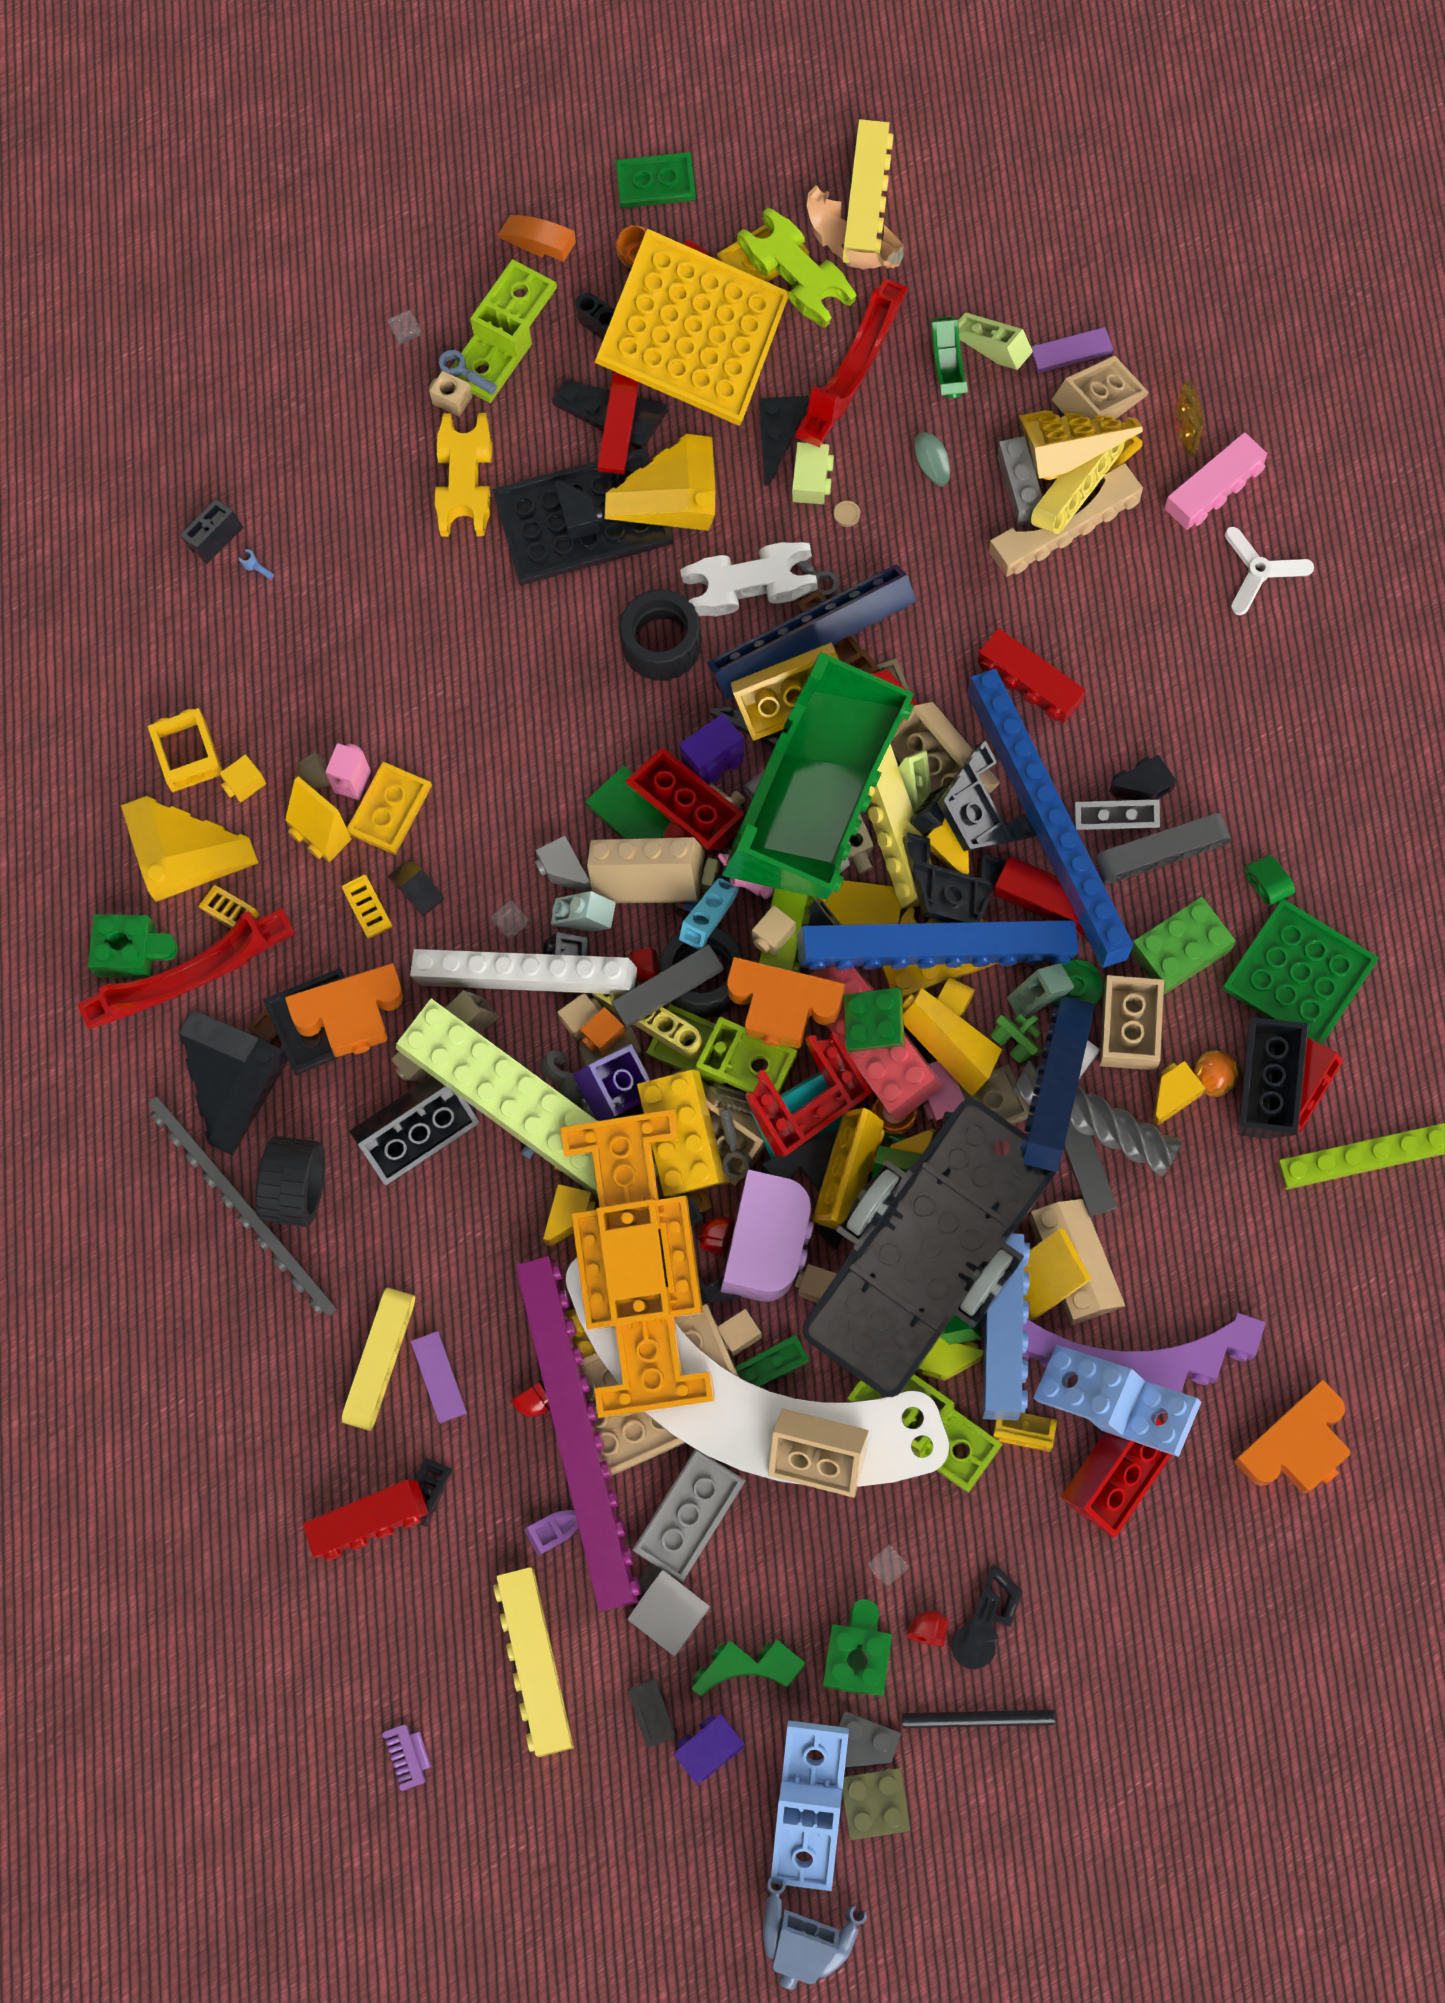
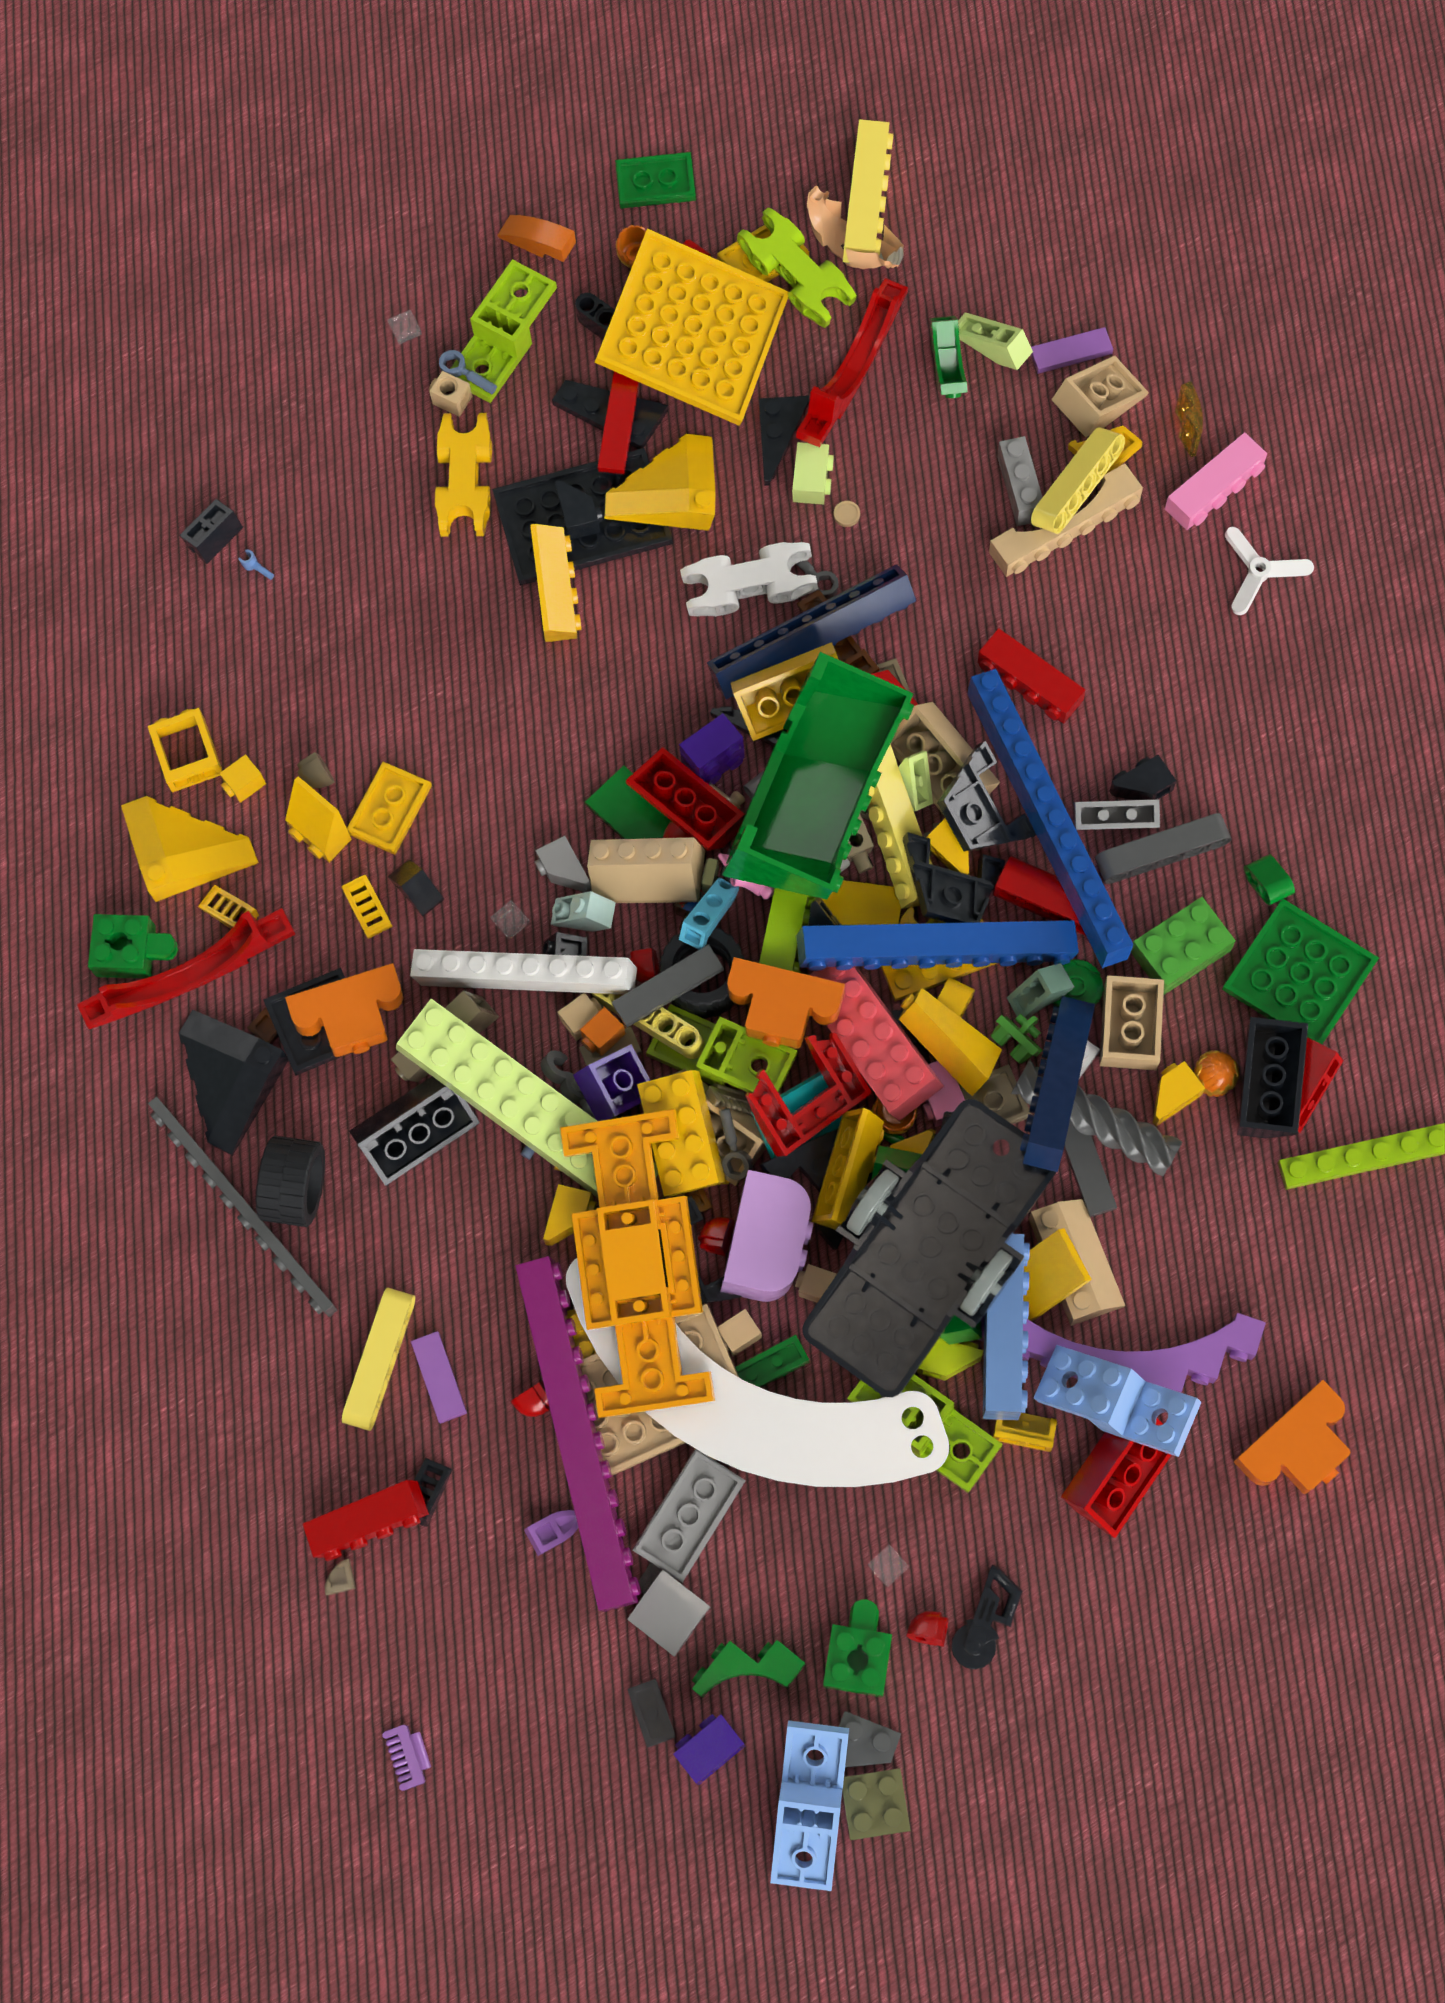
bright pink brick [325,743,371,800] -> none
light yellow brick [493,1567,574,1757] -> none
black tyre [619,589,702,681] -> none
tan brick [752,905,796,956] -> none
sand blue torso [763,1877,867,1989] -> none
tan slope [768,1408,869,1498] -> none
green plate [844,988,905,1052] -> none
black piece [902,1710,1055,1729] -> none
black slope [910,782,951,834] -> none
sand green arm [914,432,950,487] -> none
yellow slope [1019,410,1143,480] -> none
none -> dark tan tile [325,1559,356,1596]
none -> yellow slope [530,524,582,642]

